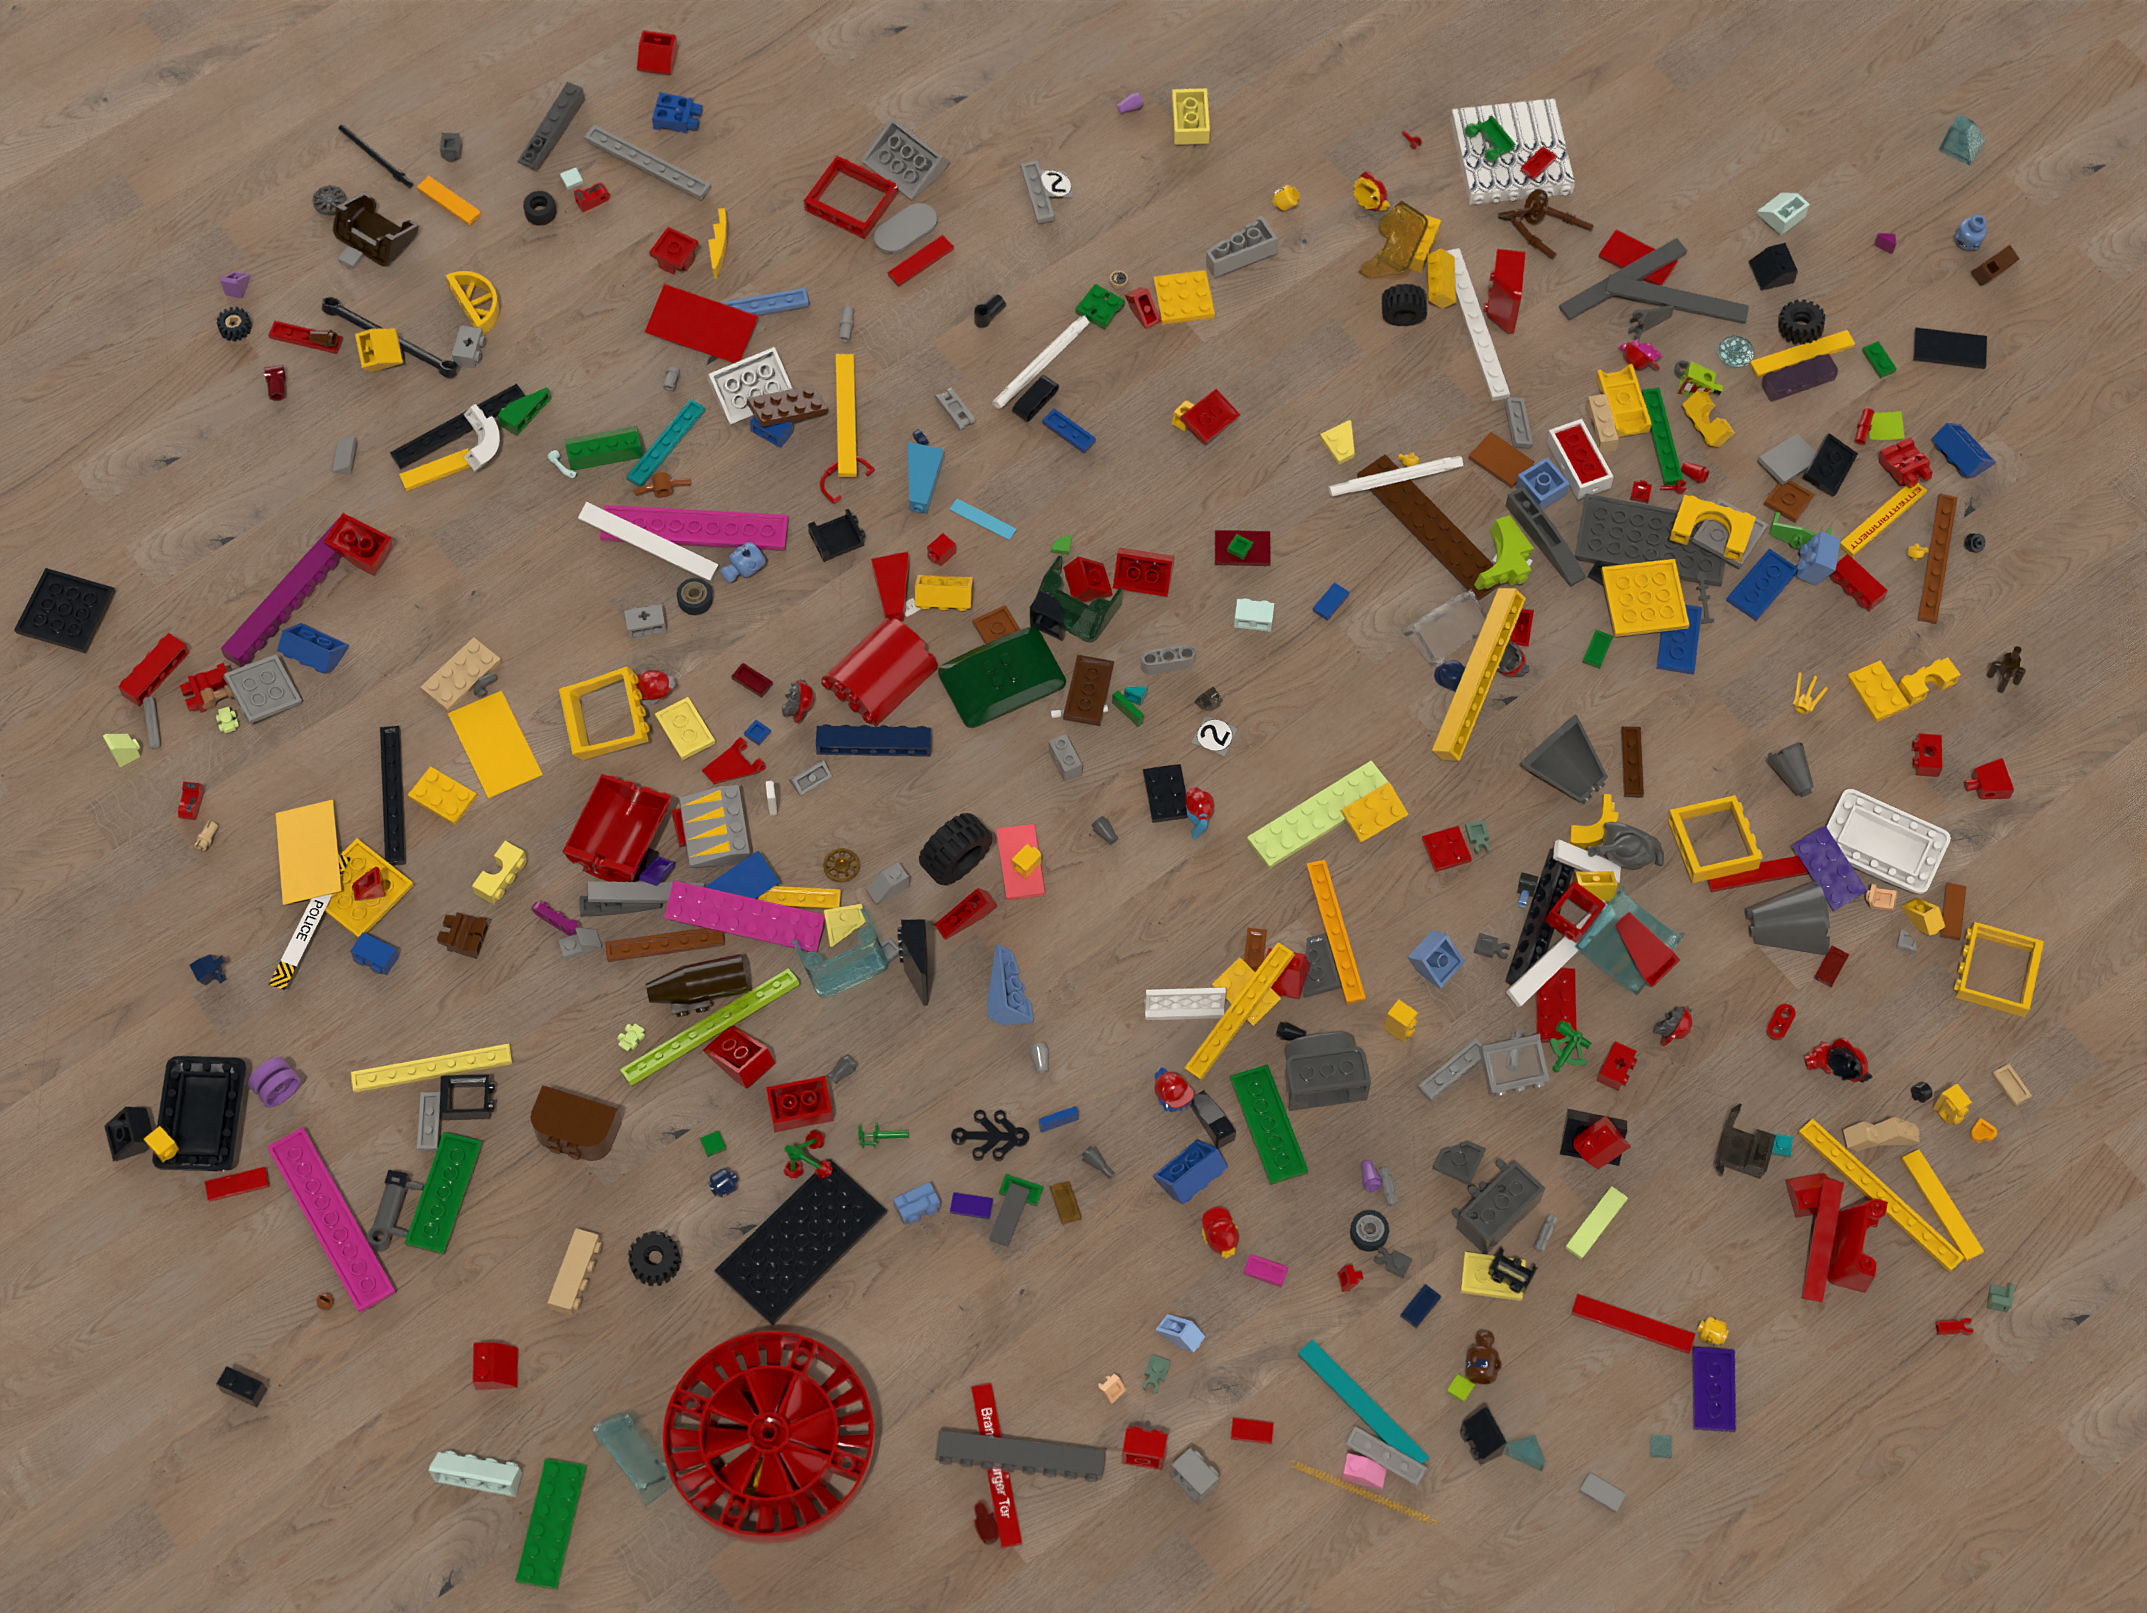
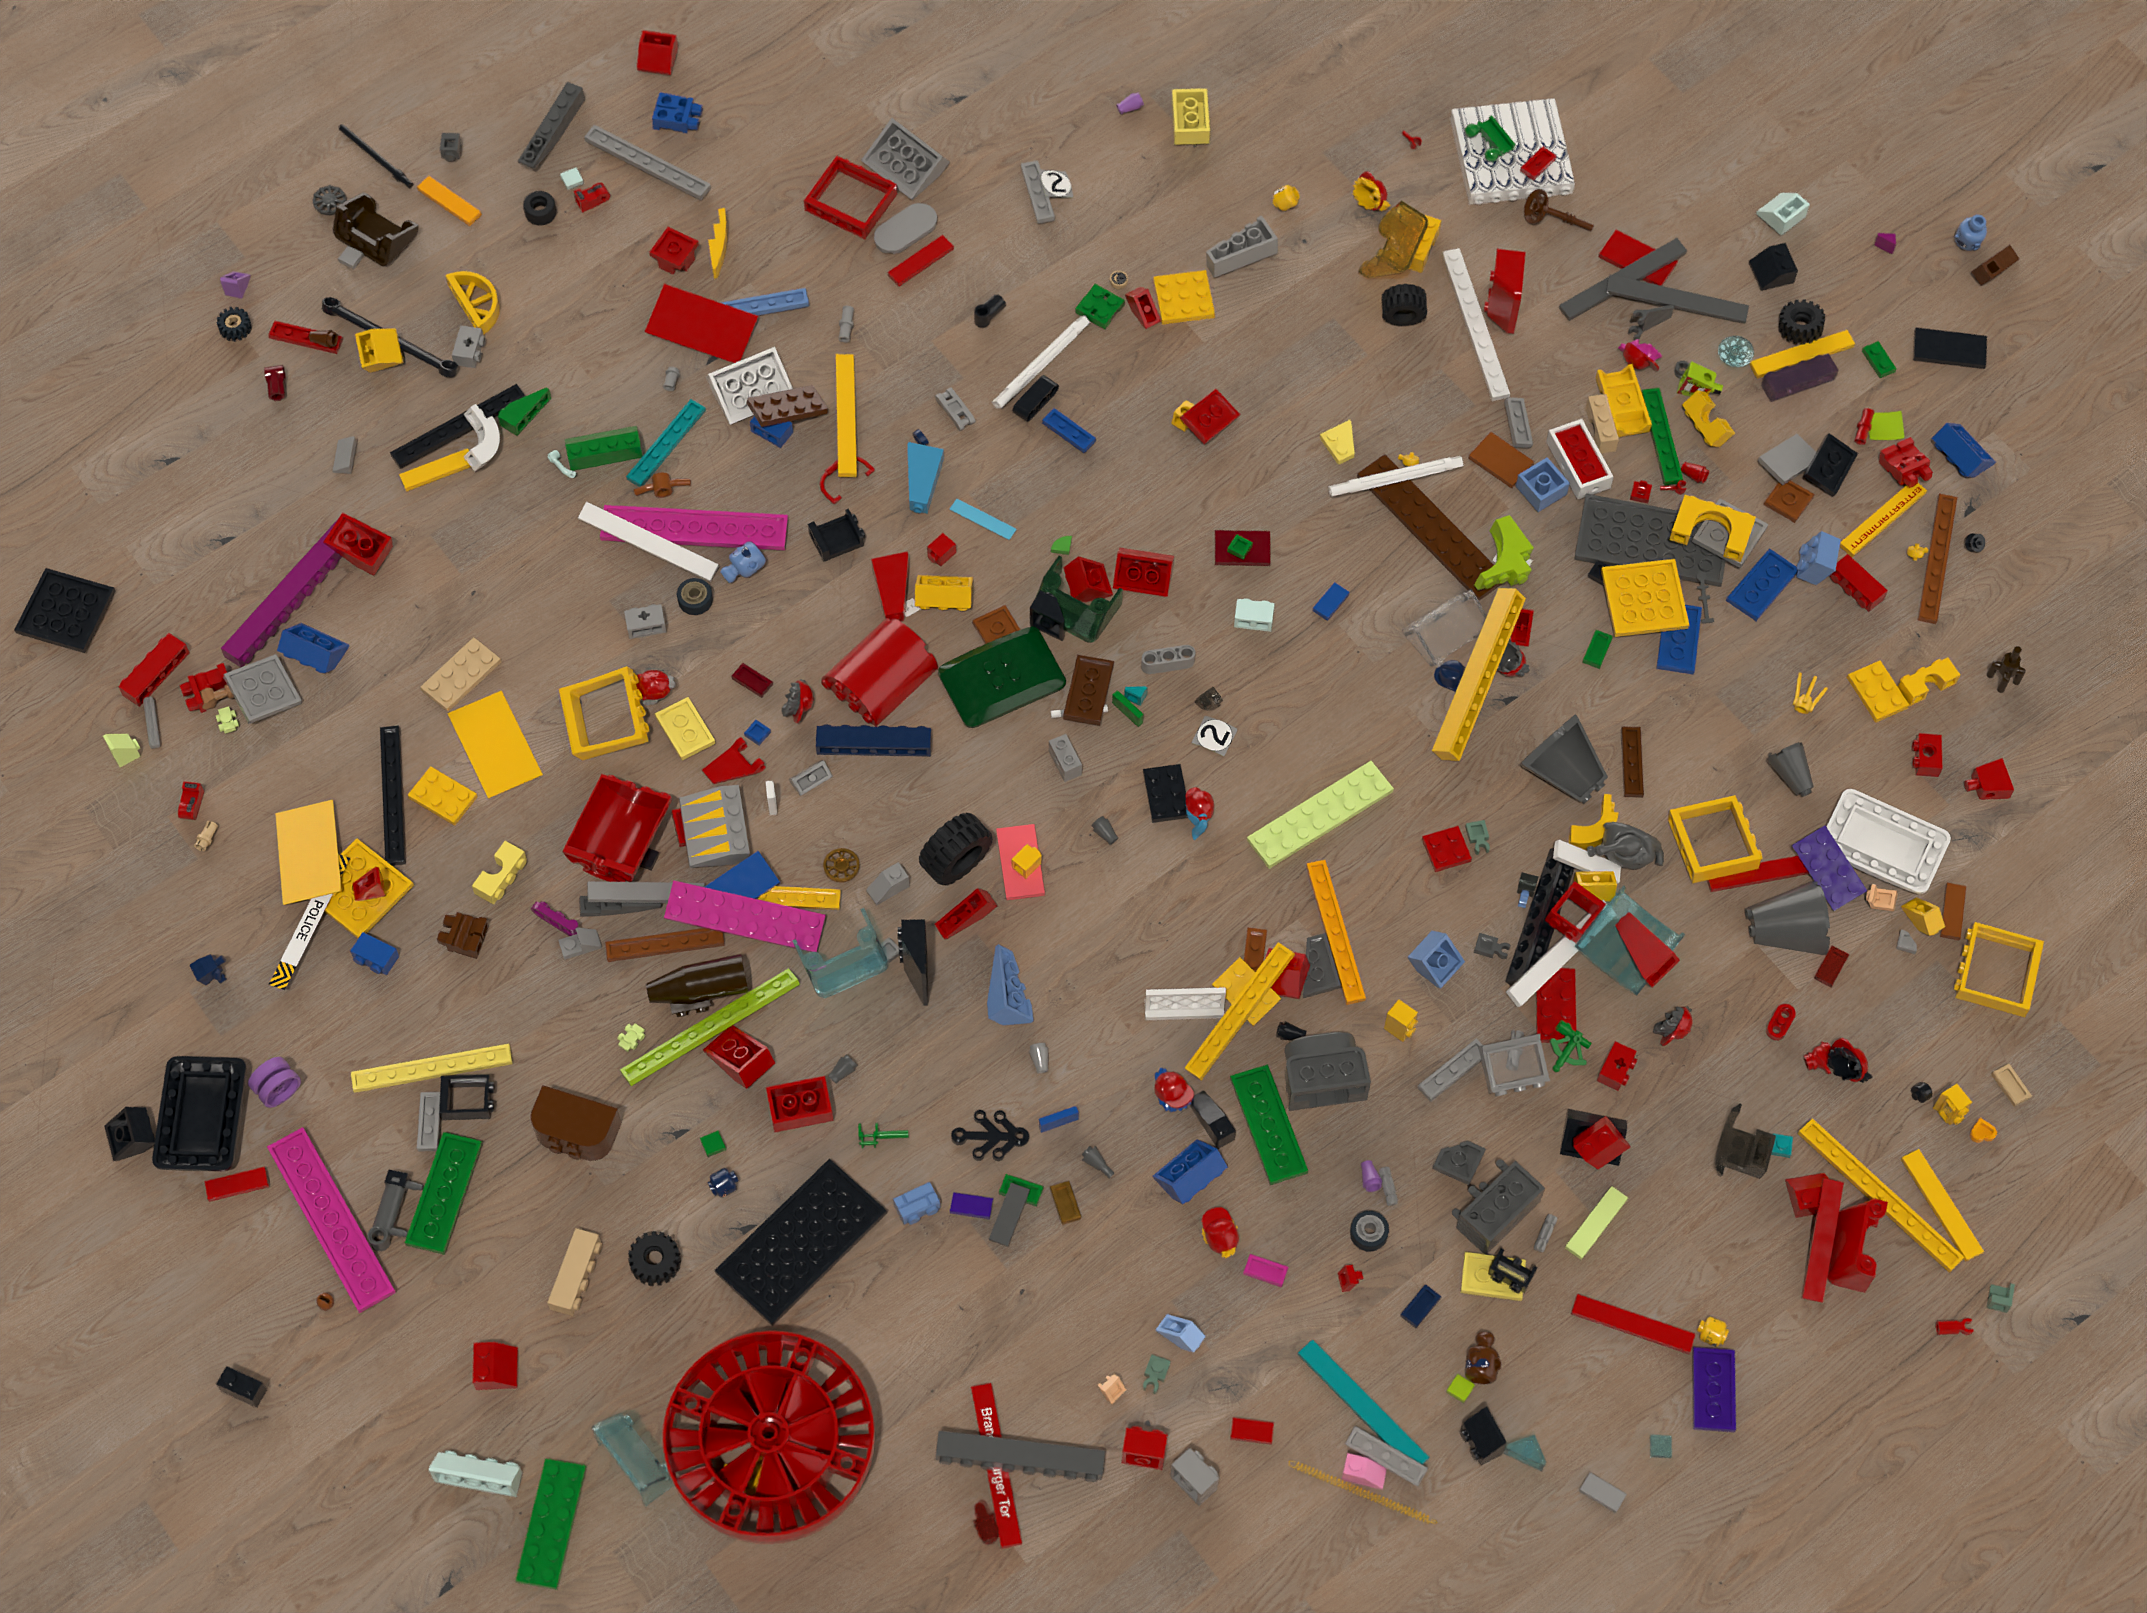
yellow brick [144,1126,179,1162] -> none
dark grey arm [473,673,496,698] -> none
dark purple tile [640,856,675,886] -> none
red plant [783,1130,833,1179] -> none
light yellow wing [822,904,865,947] -> none
yellow plate [1340,782,1409,844] -> none
dark grey plate [1373,1247,1412,1279] -> none
yellow brick [1427,248,1456,309] -> none
reddish brown dish [1498,207,1557,259] -> none
dark grey slope [1506,486,1586,587] -> none
bright green piece [1769,512,1832,549] -> none
tan arch [1843,1117,1920,1152] -> none
clear light blue slope [1939,114,1986,165] -> none

